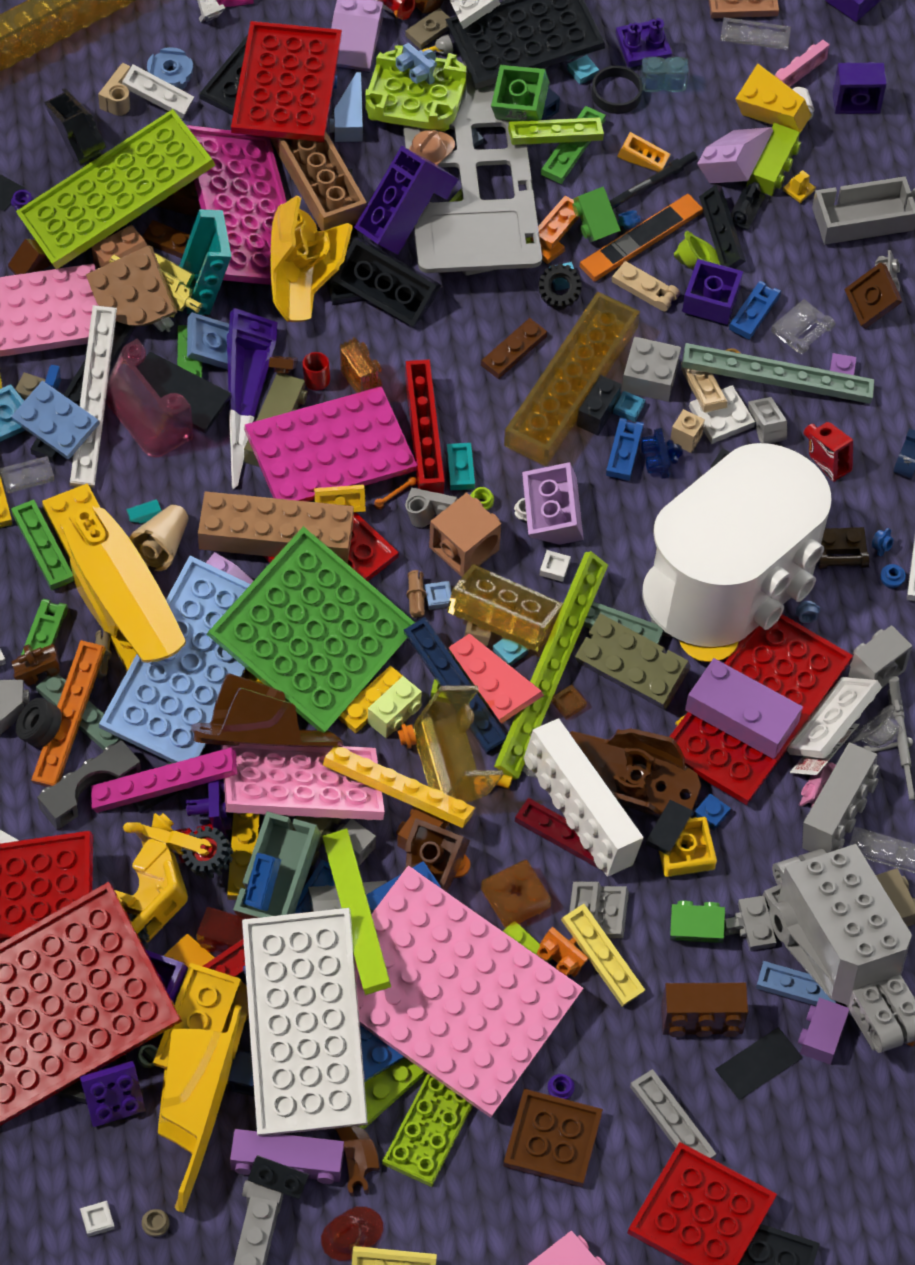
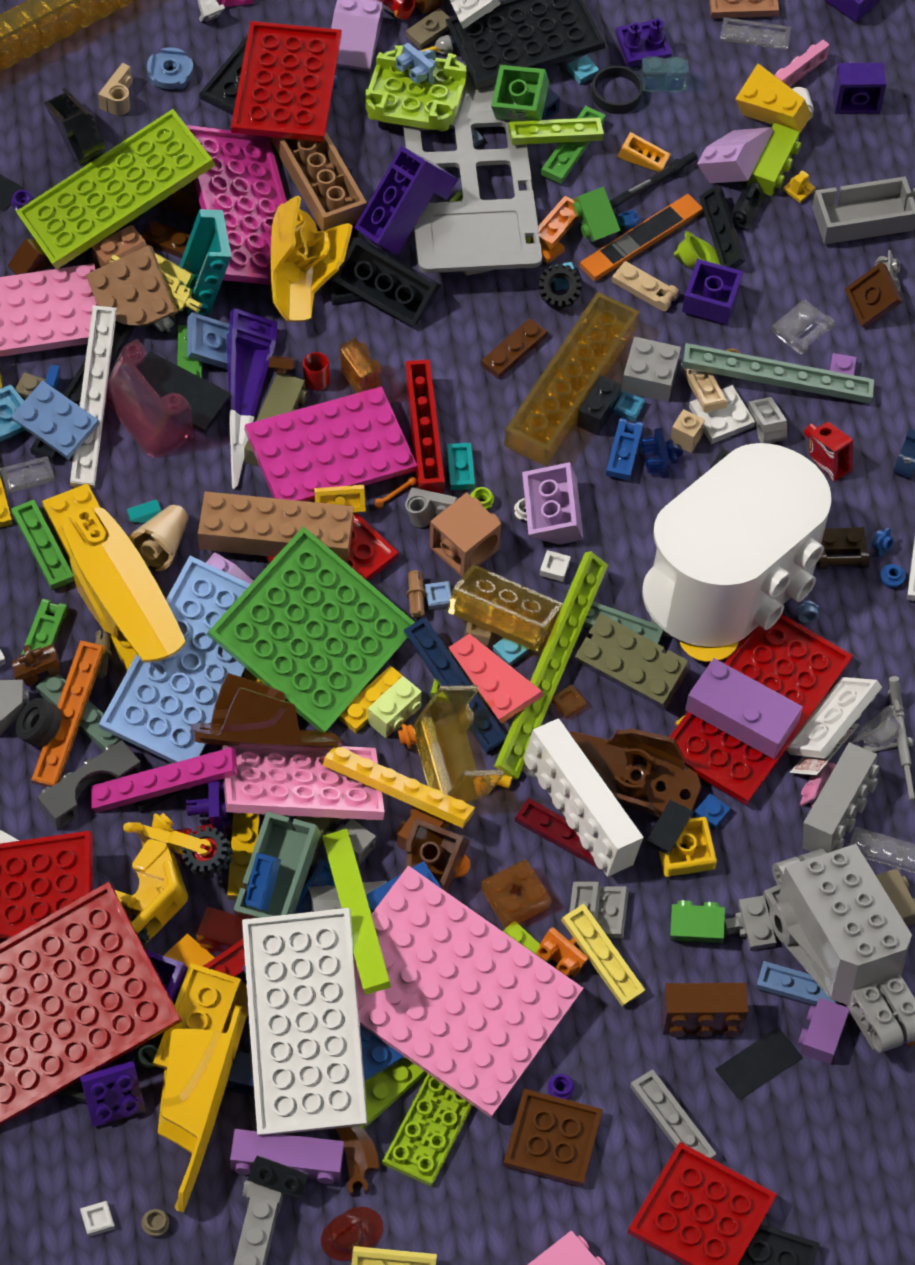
white plate [122,65,194,119] -> none
light blue slope [330,72,363,142] -> none
nougat piece [409,130,455,165] -> none
blue plate [729,281,782,340] -> none
light grey brick [848,625,912,689] -> none

